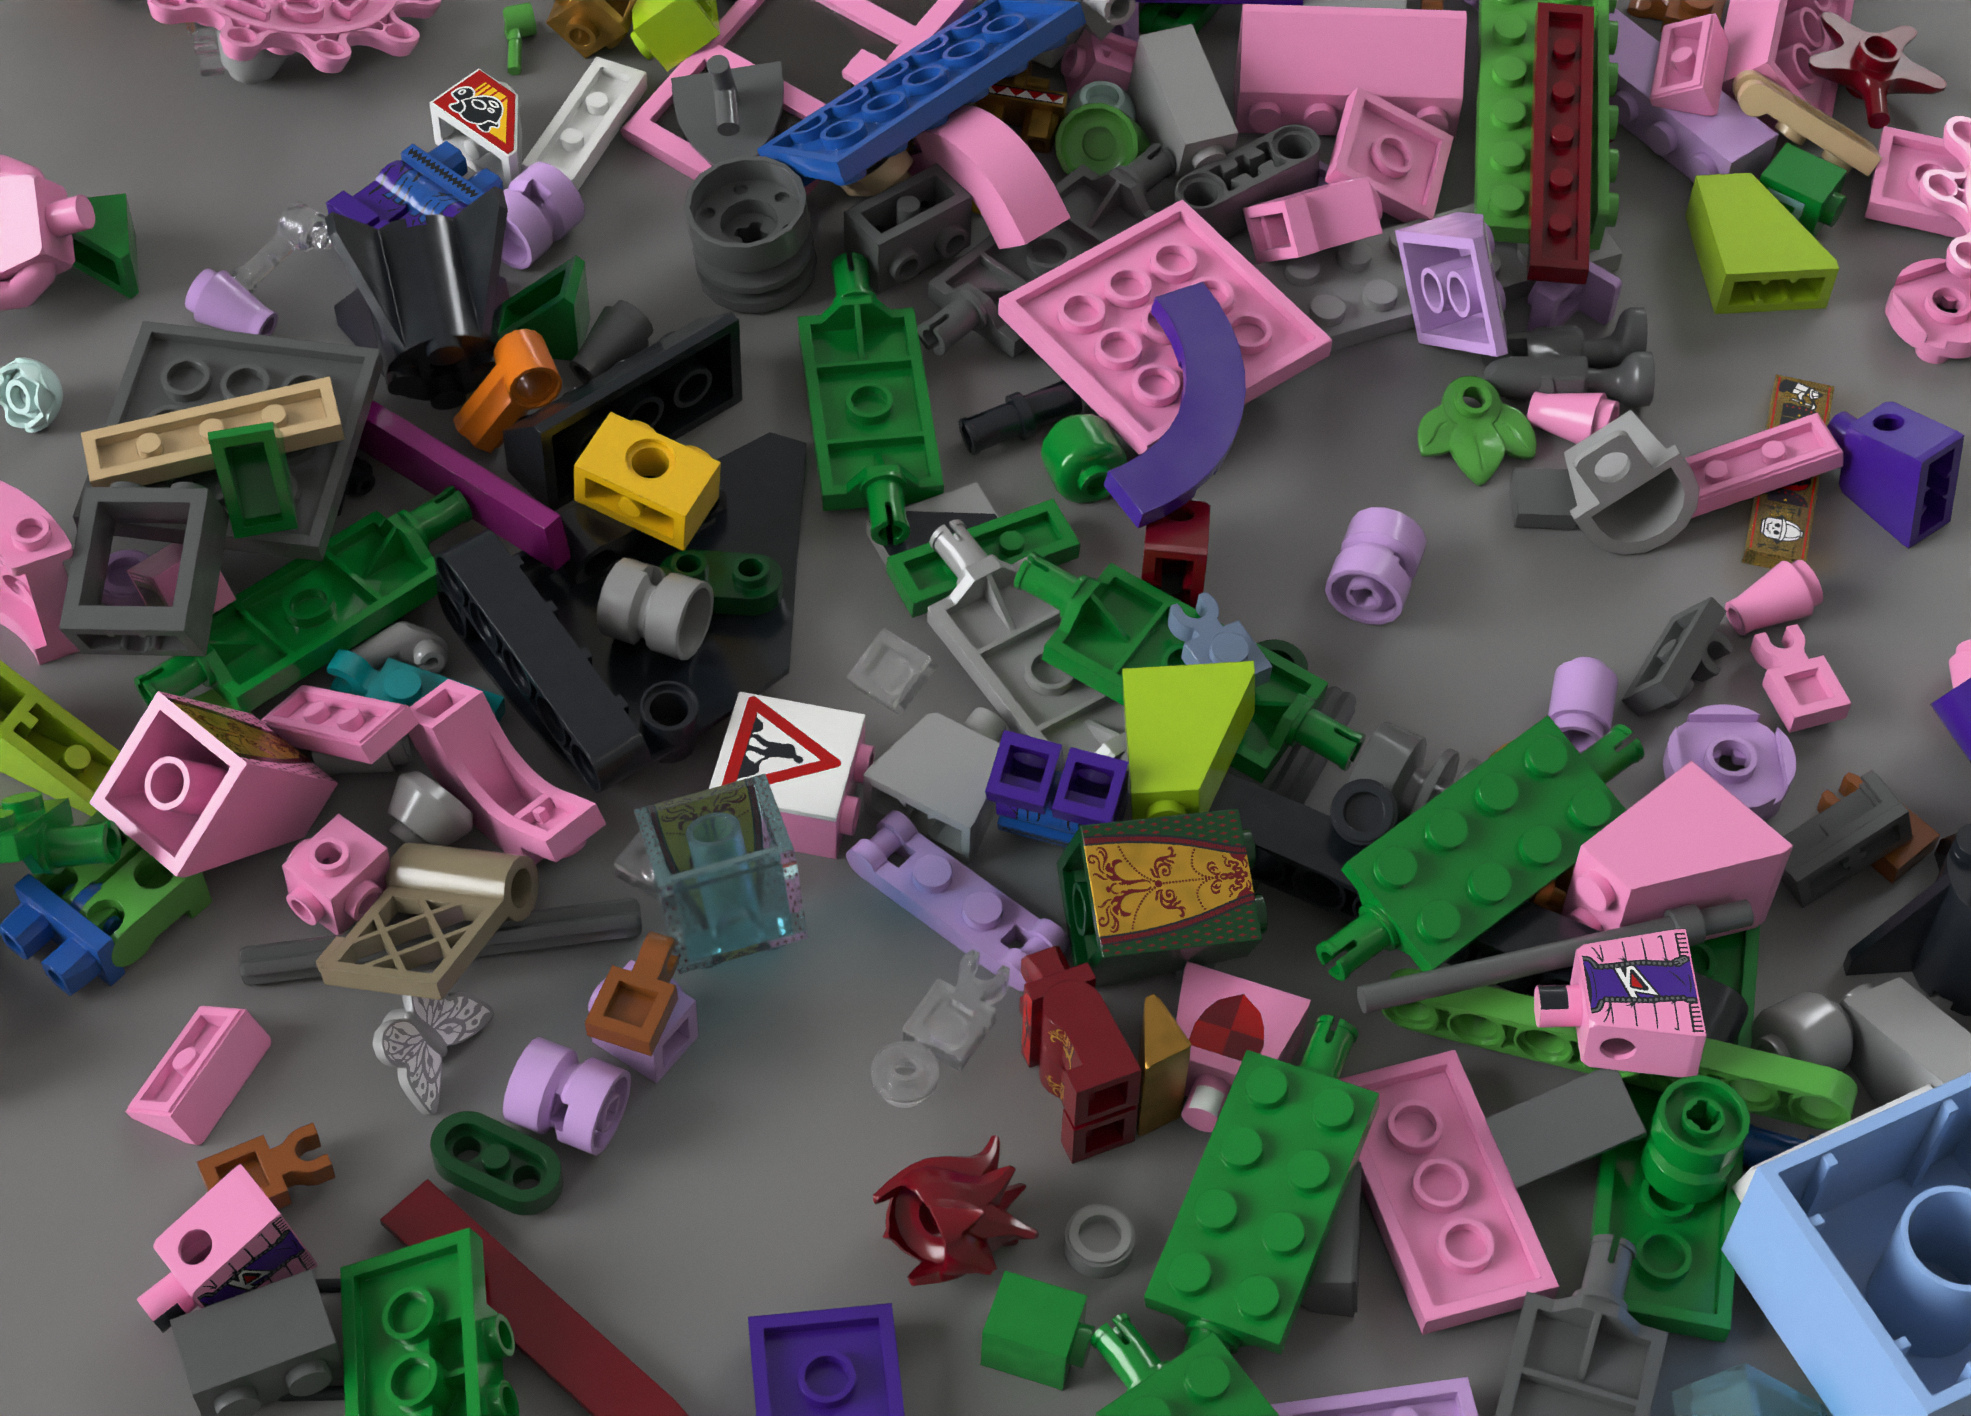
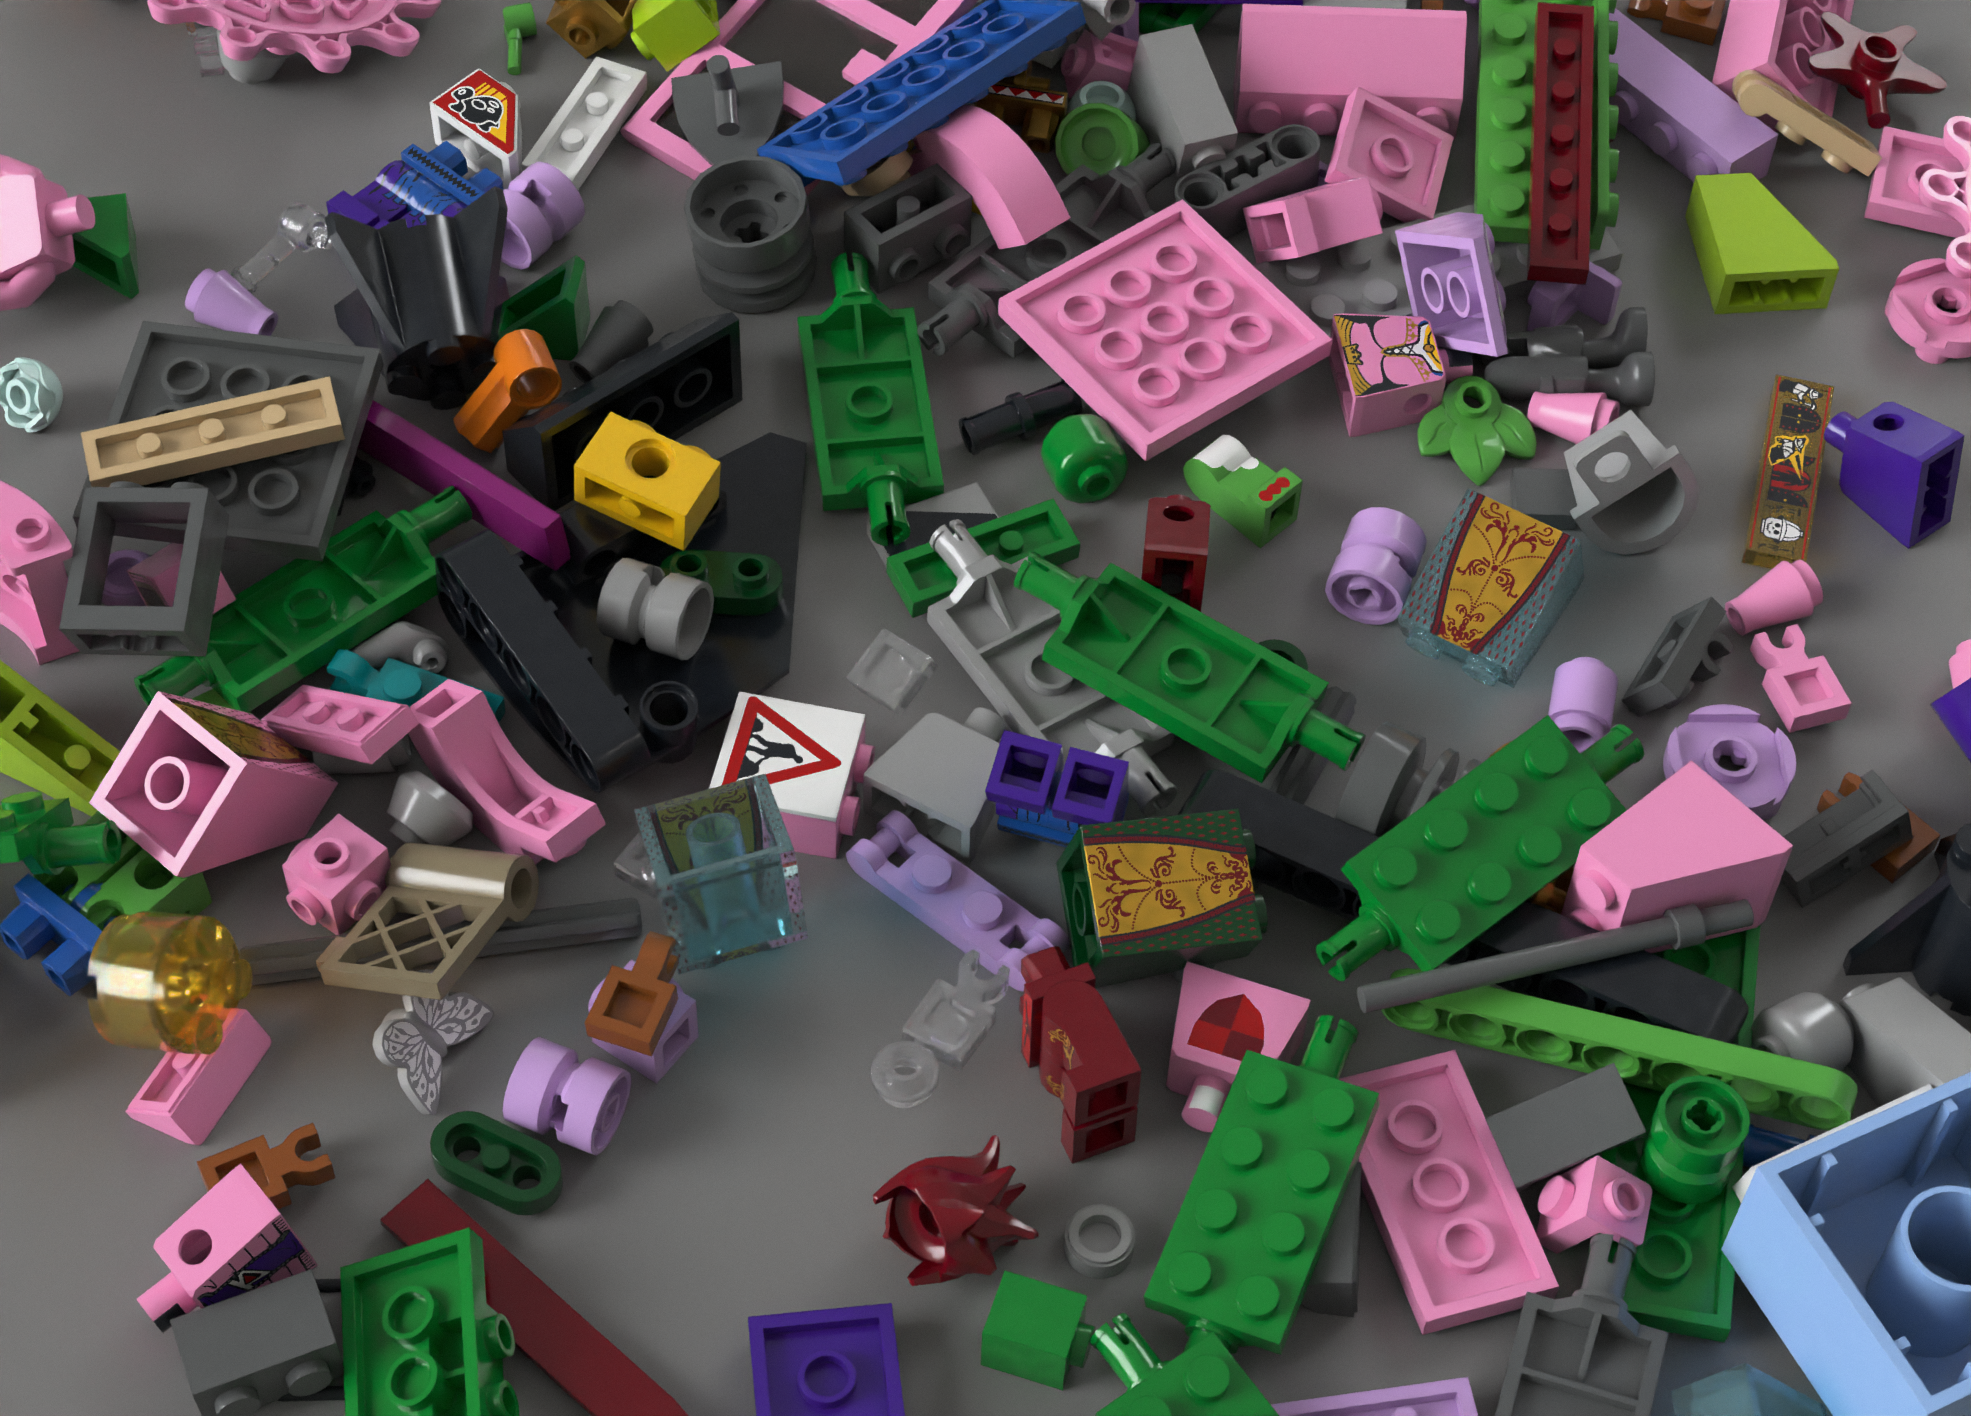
green slope [208,422,298,539] -> none
dark purple tile [1104,282,1246,529] -> none
lime slope [1122,661,1255,820] -> none
pearl gold slope [1137,994,1191,1136] -> none
sand blue plate [1168,592,1273,687] -> none
black tile [1330,779,1400,848] -> none
bright pink torso [1534,929,1706,1078] -> none
bright pink slope [1649,13,1729,116] -> none
bright pink tile [1685,412,1843,518] -> none
green brick [1759,143,1847,237] -> none
none -> clear yellow brick [87,911,253,1055]
none -> bright green leg [1183,435,1303,548]
none -> bright pink torso [1328,313,1473,437]
none -> slope [1398,488,1584,688]
none -> bright pink bracket [1536,1155,1652,1254]

